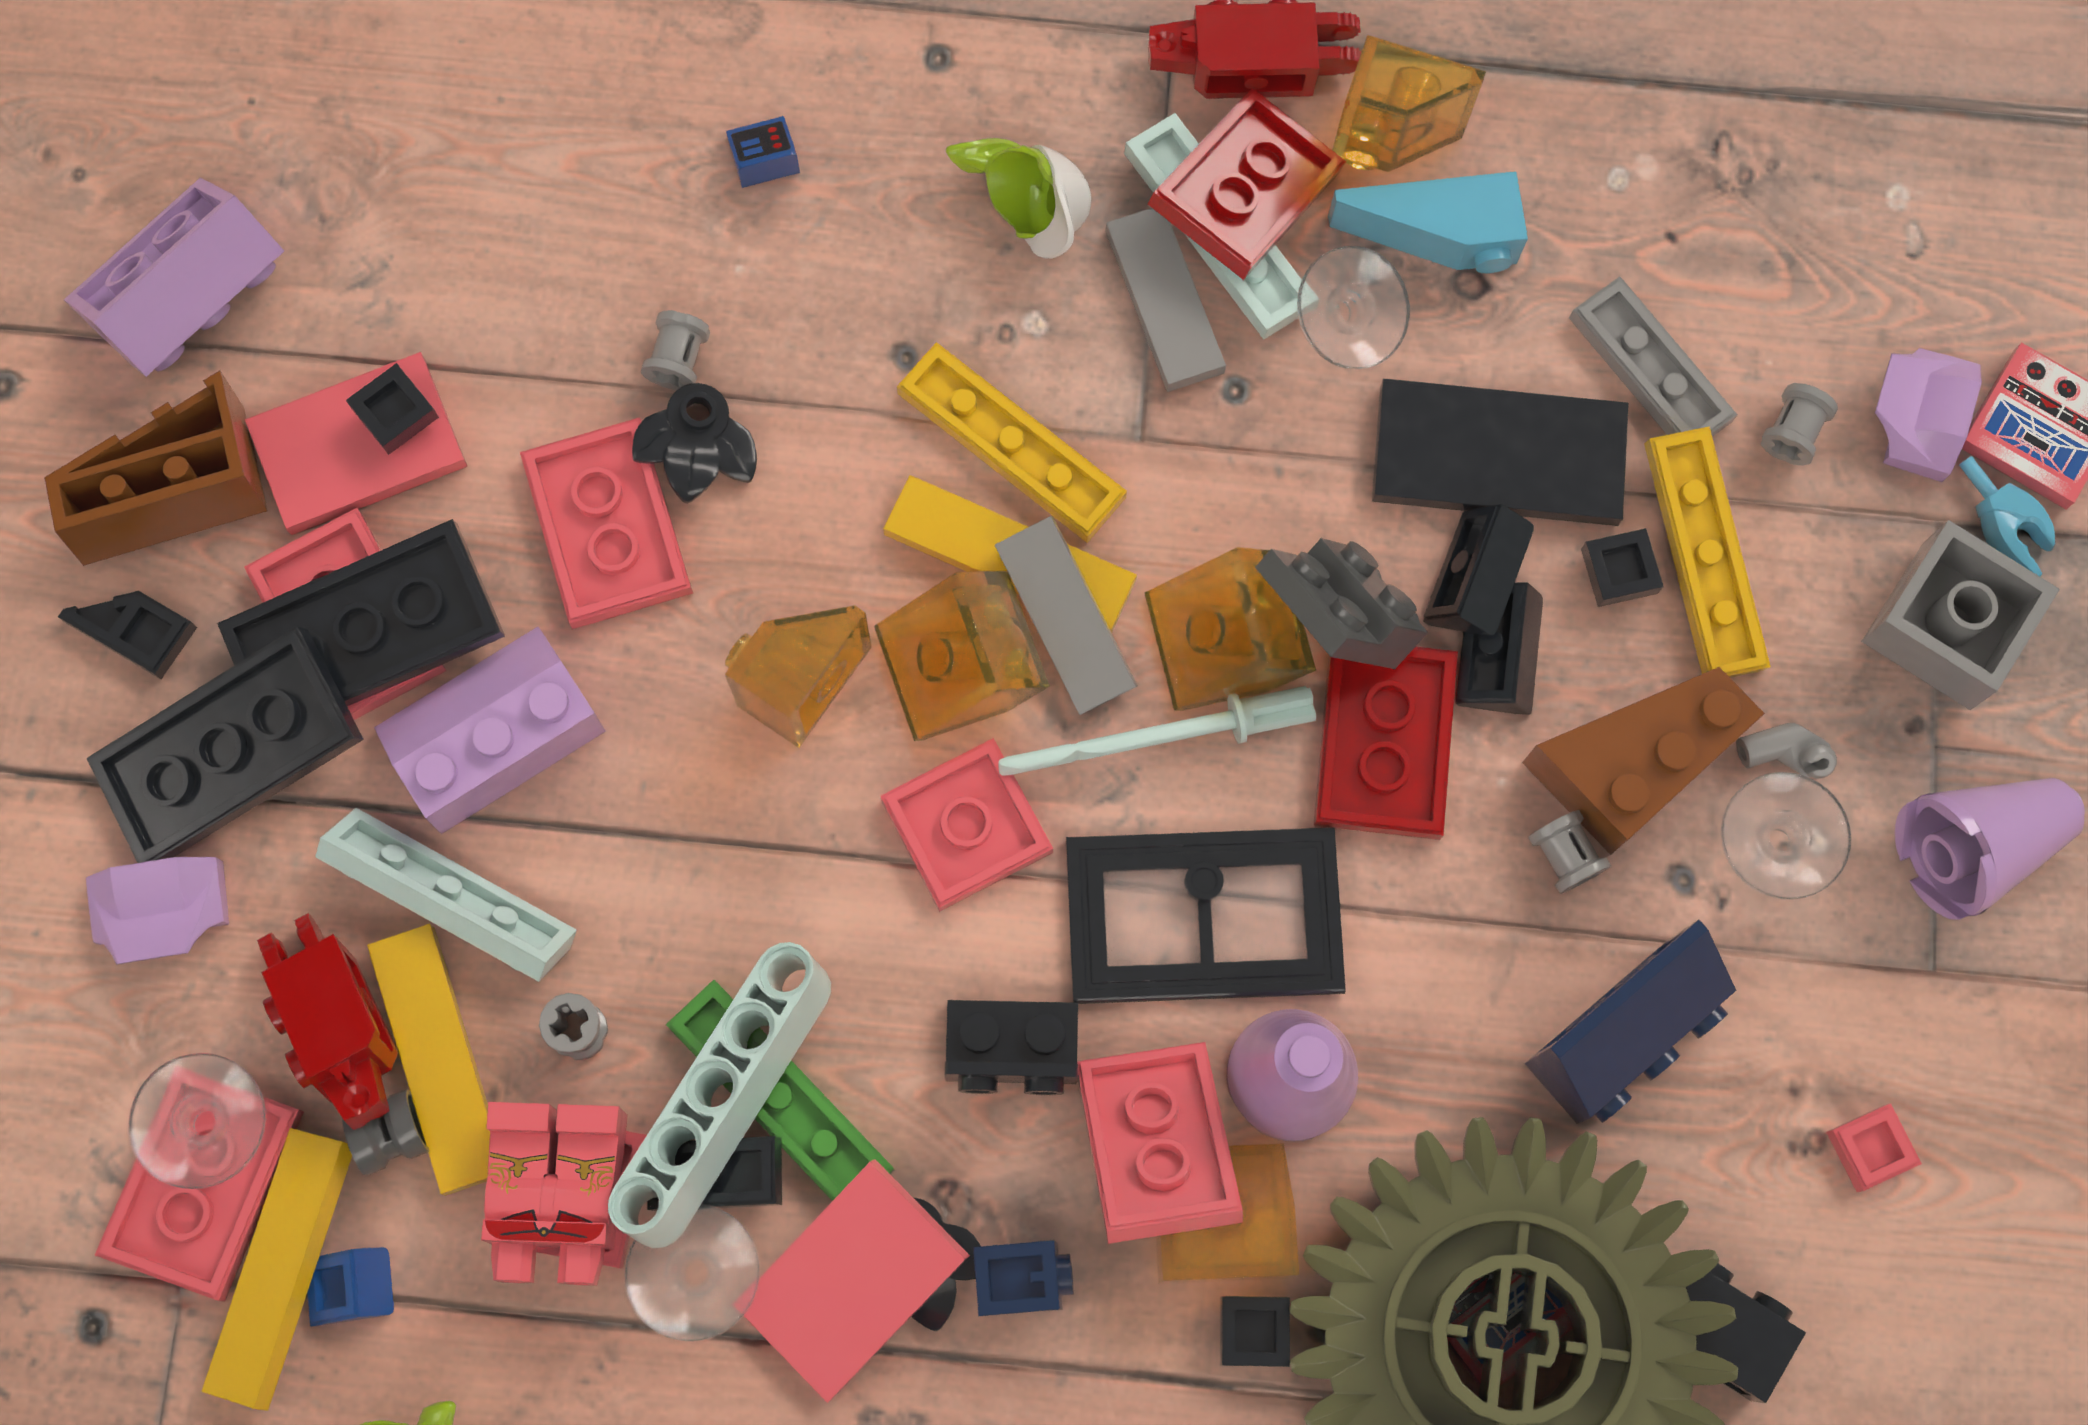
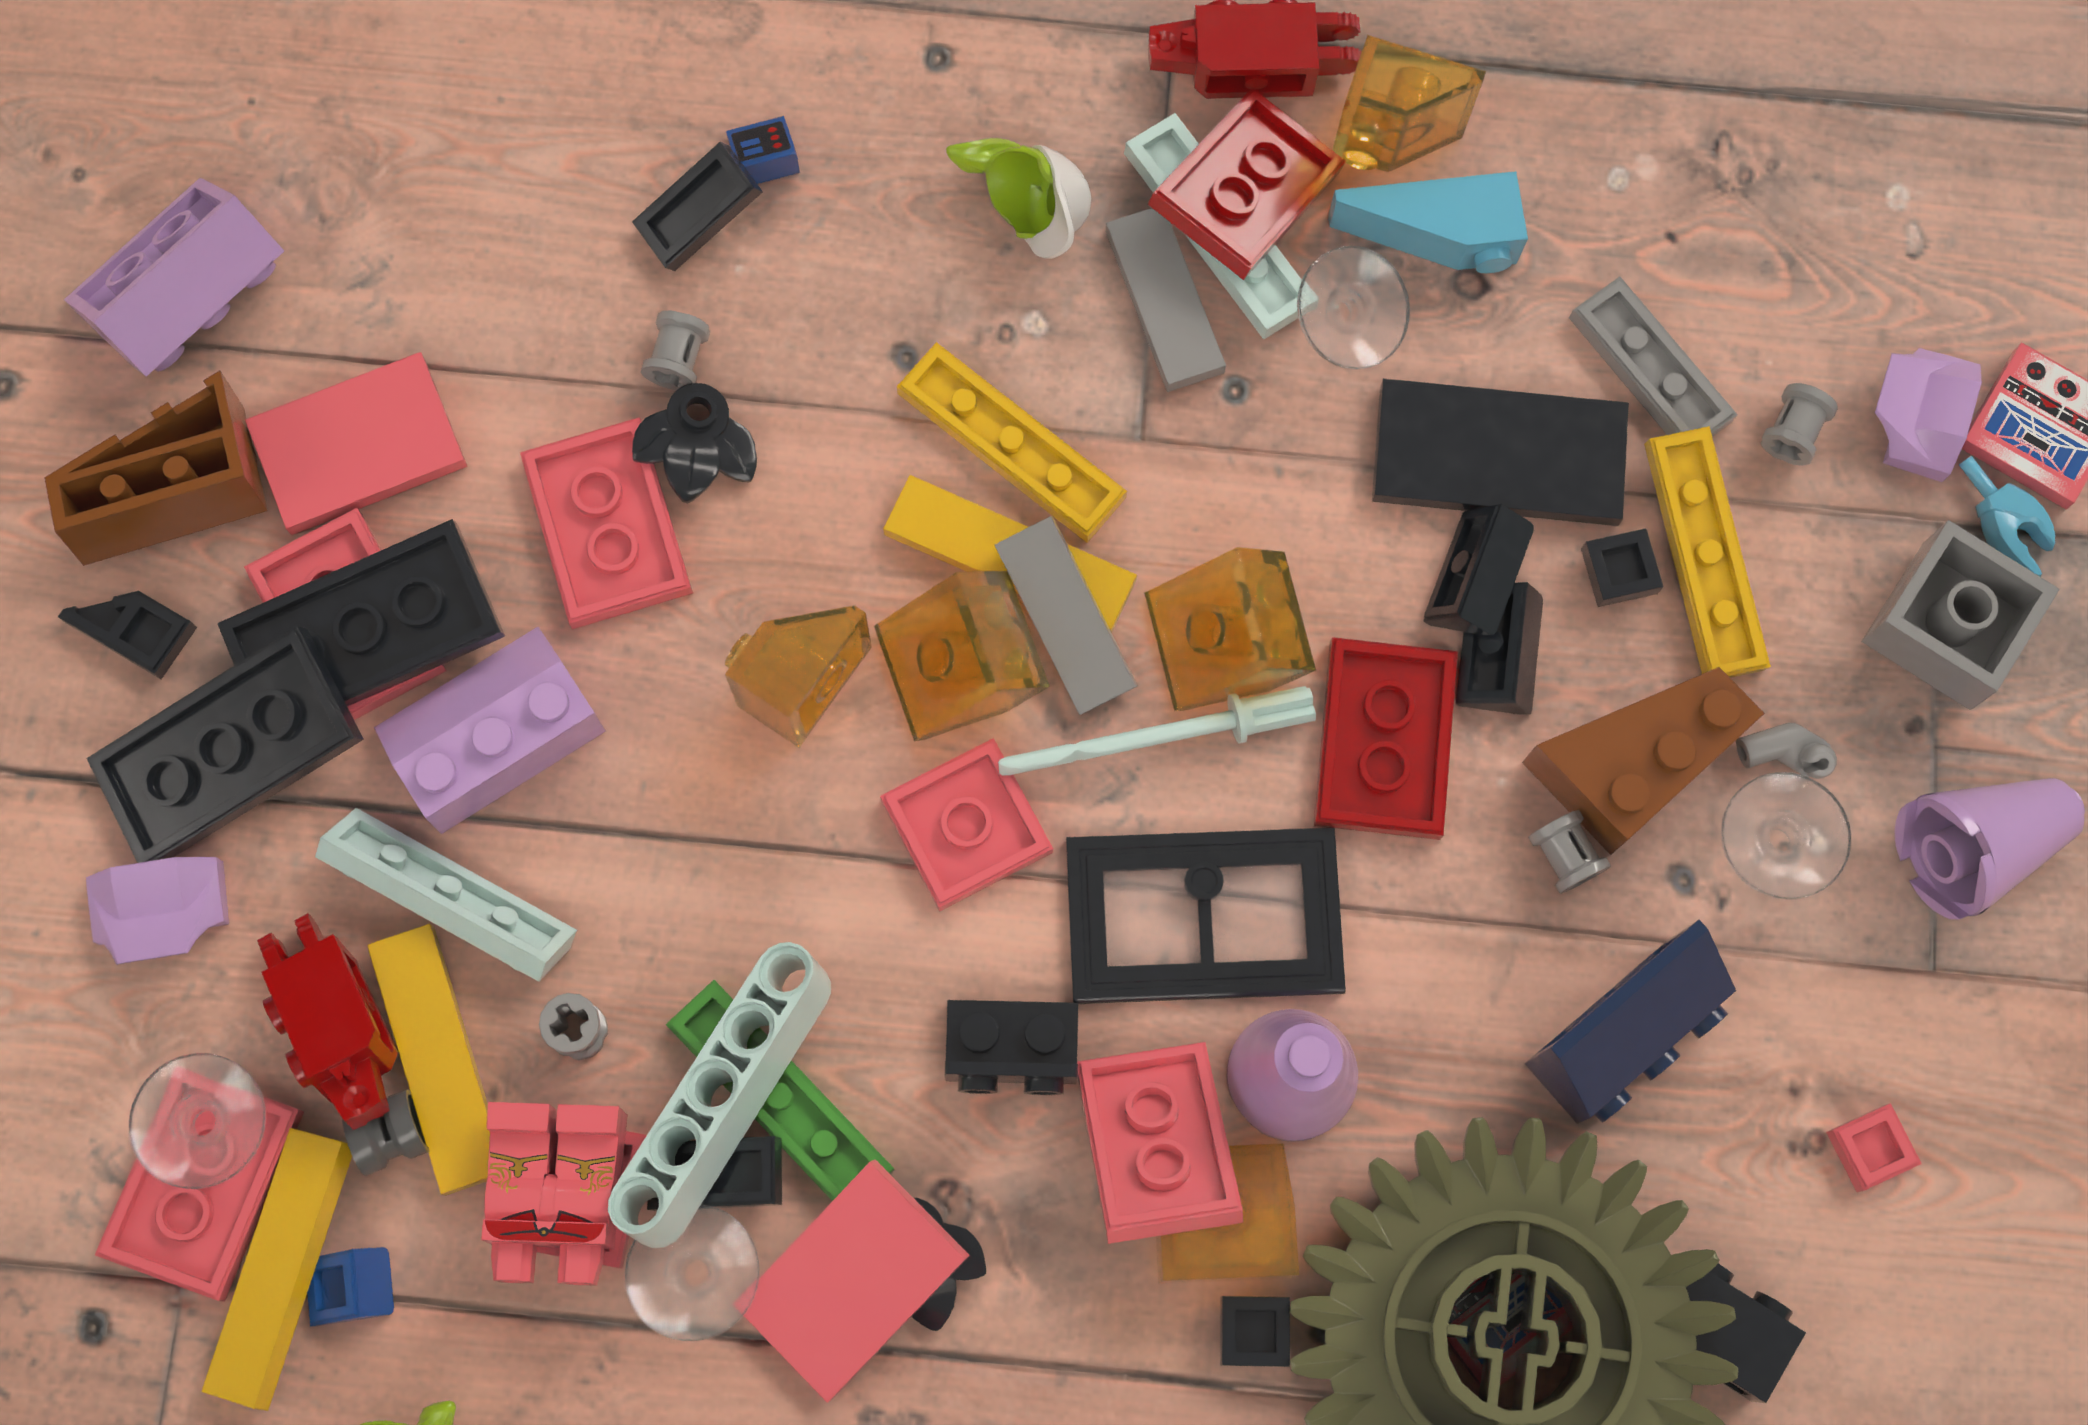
black plate [346,363,439,455] -> none
dark blue bracket [973,1240,1074,1316] -> none
dark grey plate [1255,538,1428,669] -> none
none -> black tile [632,142,763,271]

